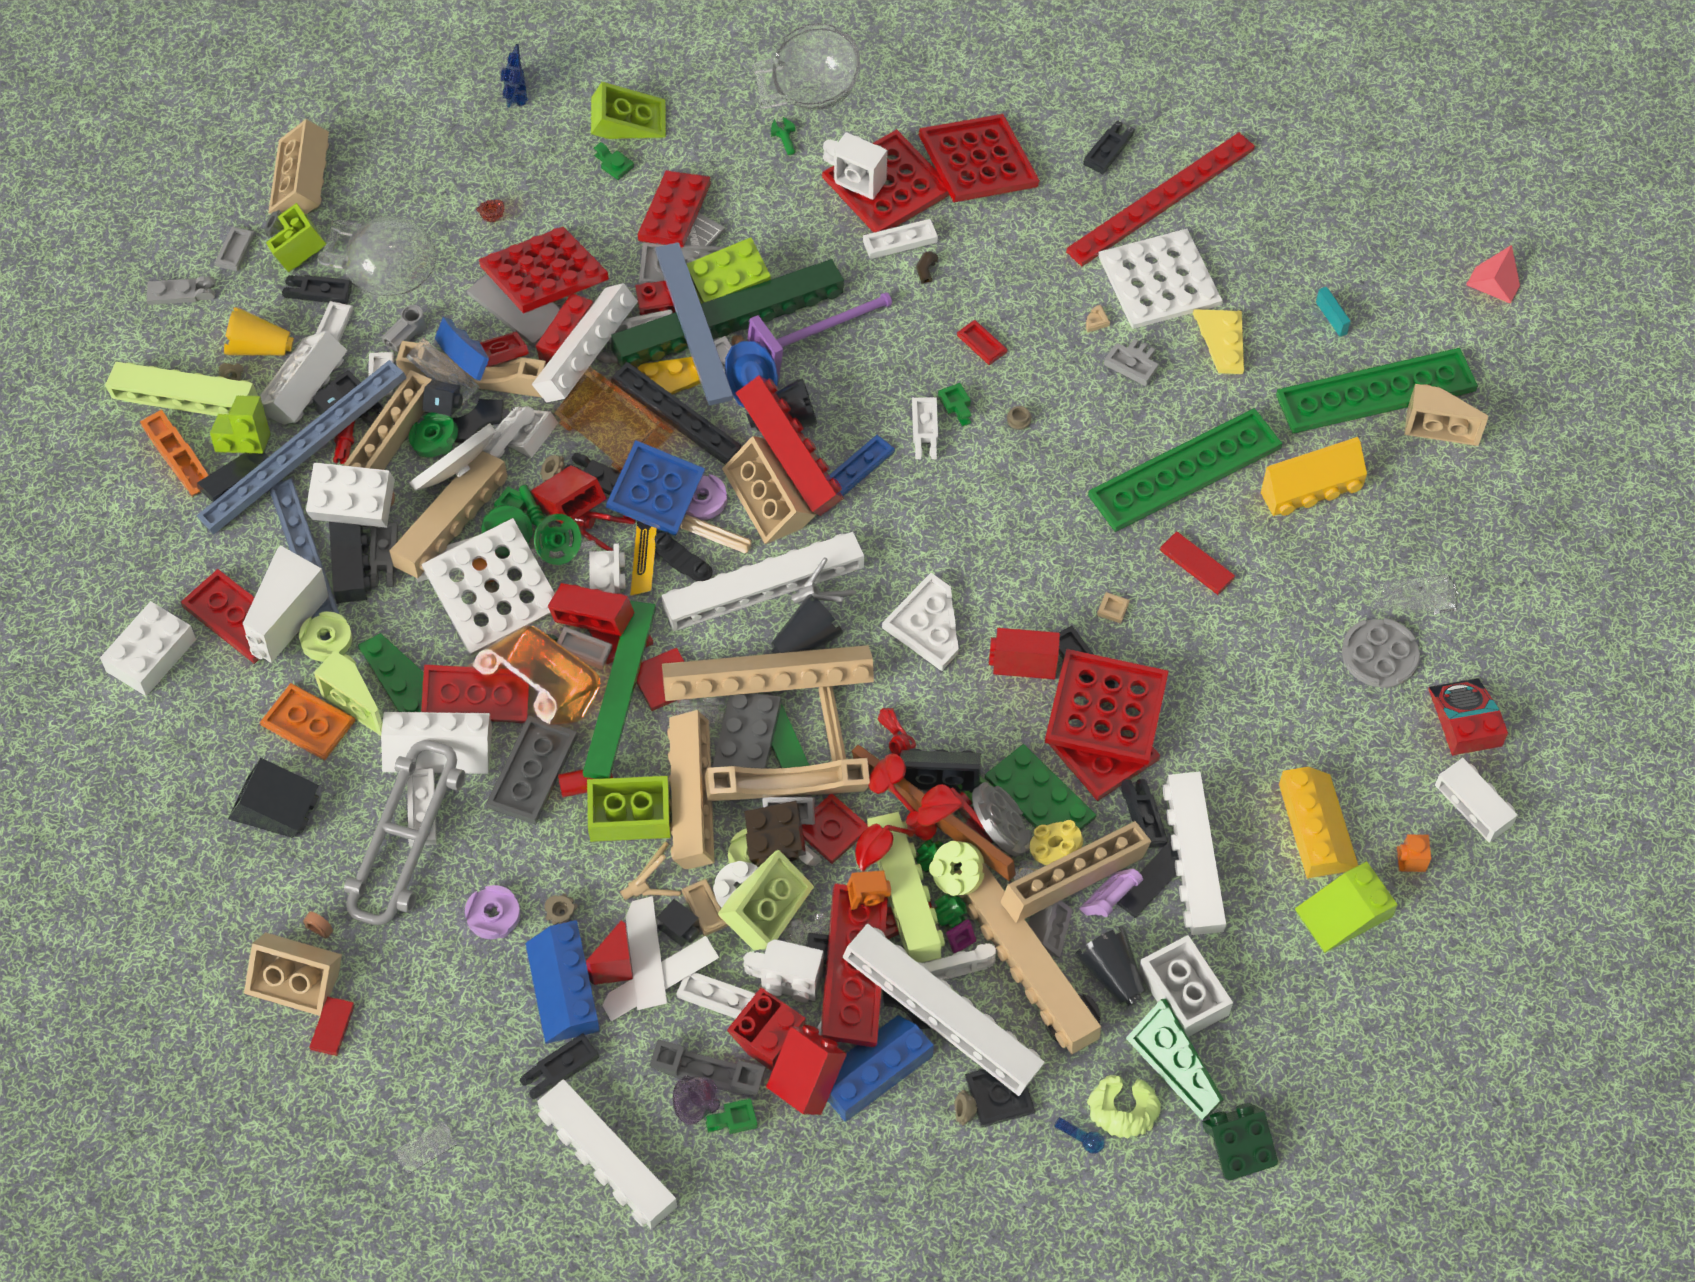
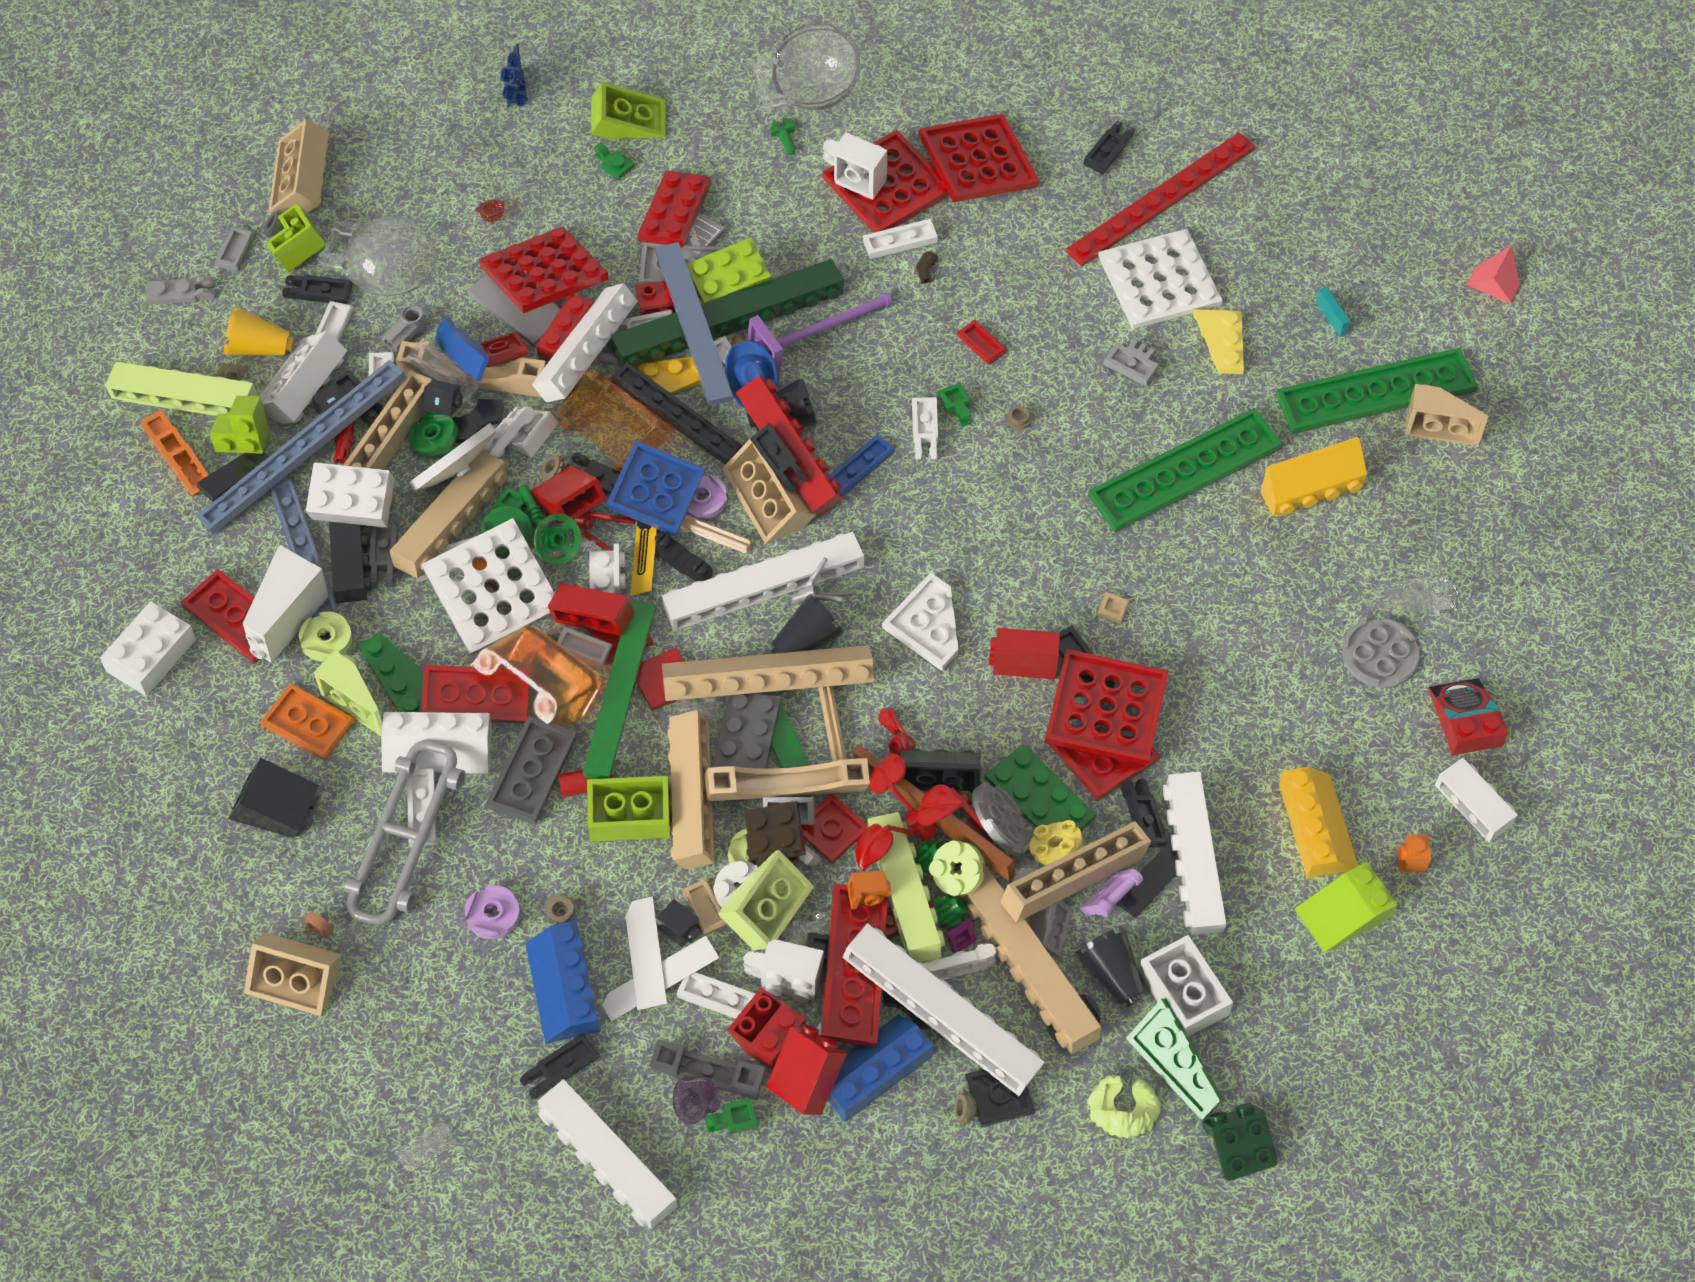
red tile [309,996,355,1056] -> none
red slope [586,920,633,985] -> none
tan plant [620,842,681,900] -> none
clear blue bar [1054,1117,1105,1154] -> none
tan tile [1086,304,1110,333] -> none
red tile [1160,531,1235,595] -> none
none -> black hinge [750,423,809,492]

